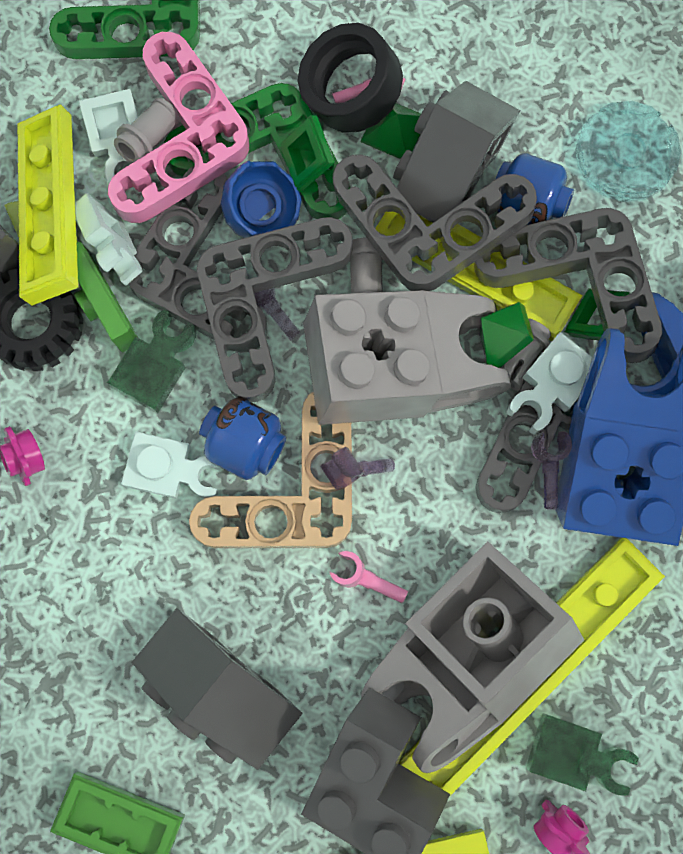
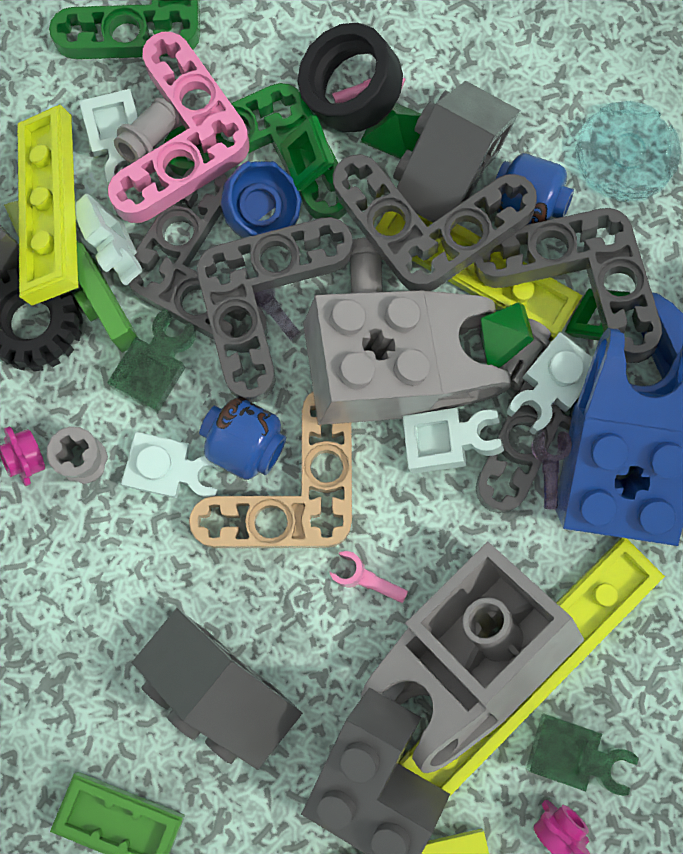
clear purple hand [320,447,395,490] -> none
none -> light grey bush [47,426,108,484]
none -> light aqua plate [403,408,504,474]

